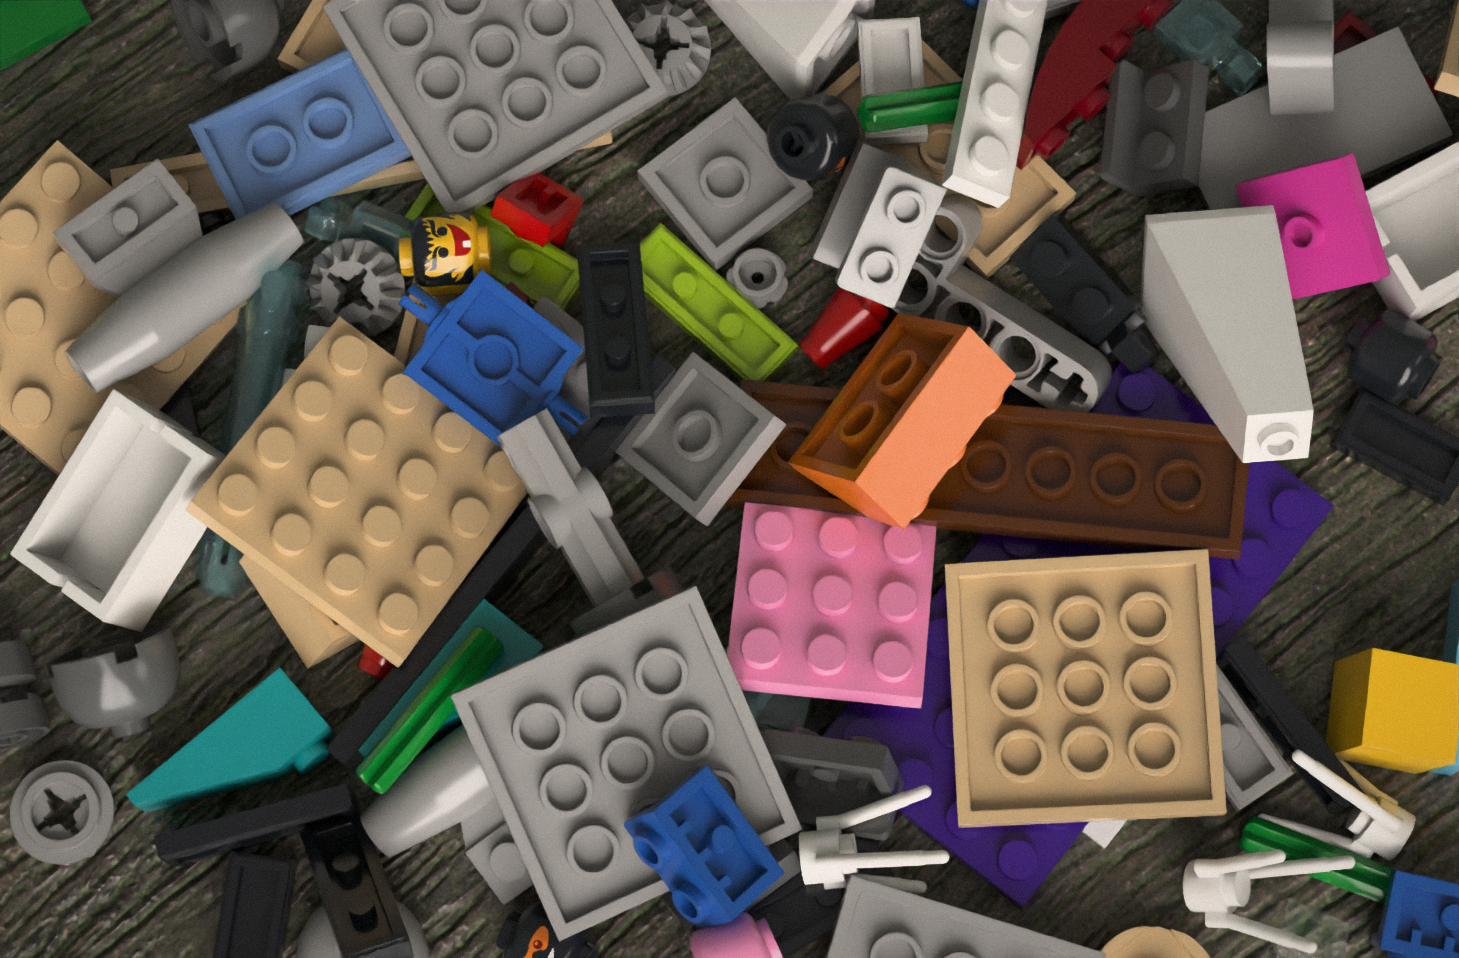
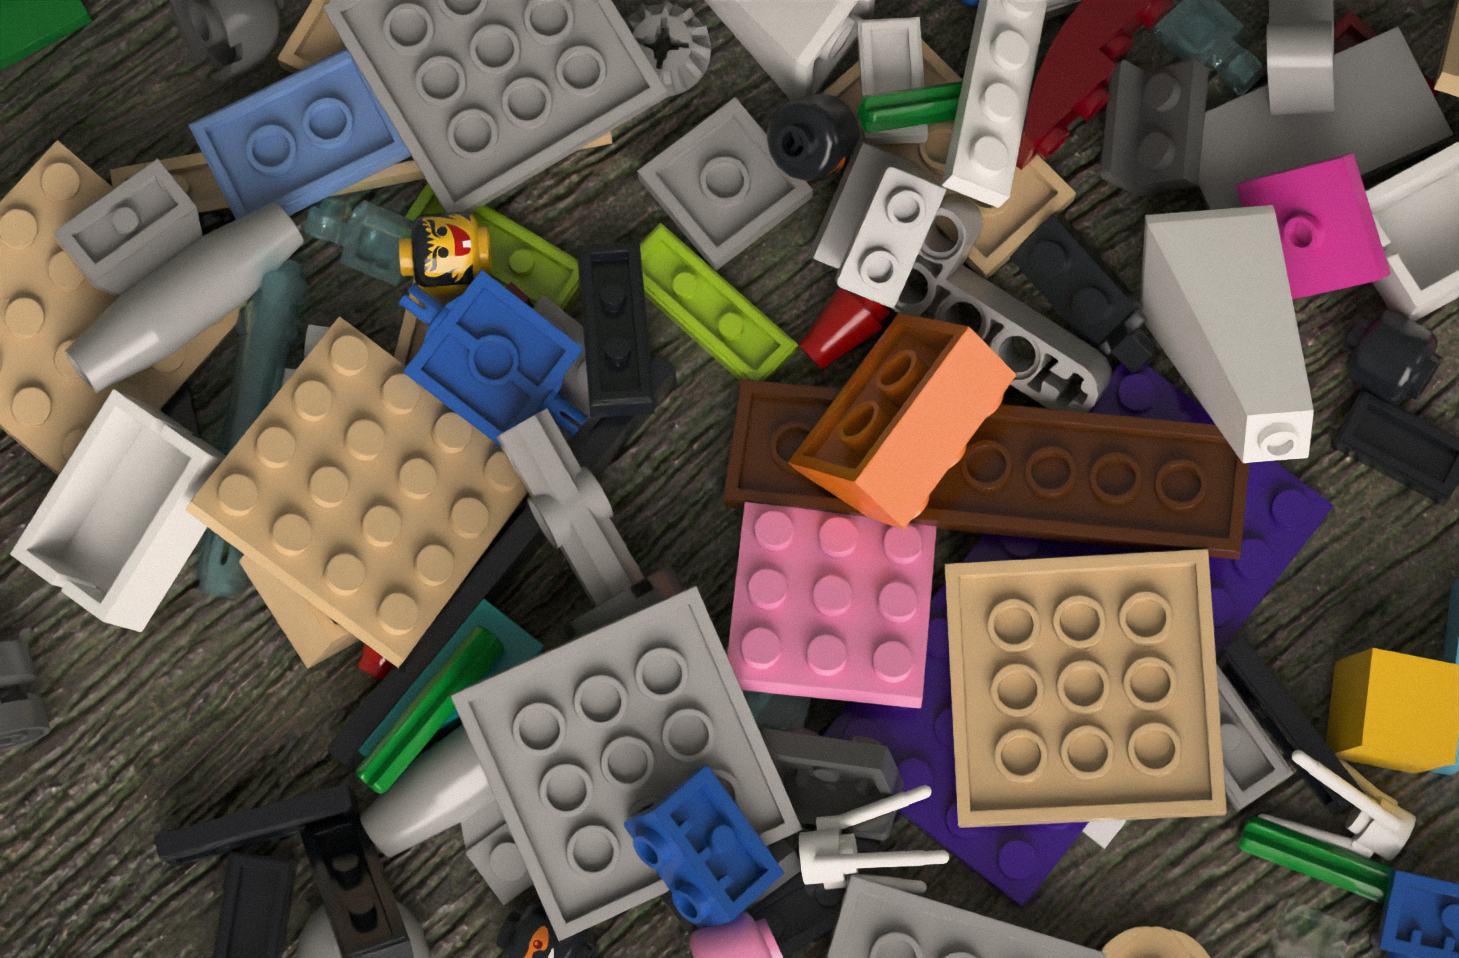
light grey gear [10,760,117,866] -> none
dark grey cylinder [44,625,181,738] -> none
teal slope [126,667,337,813] -> none
light grey gear [305,238,405,336] -> none
red bracket [490,173,584,249] -> none
light grey plate [615,352,786,526] -> none
light grey plate [726,248,788,309] -> none
white plant [1183,849,1355,953] -> none

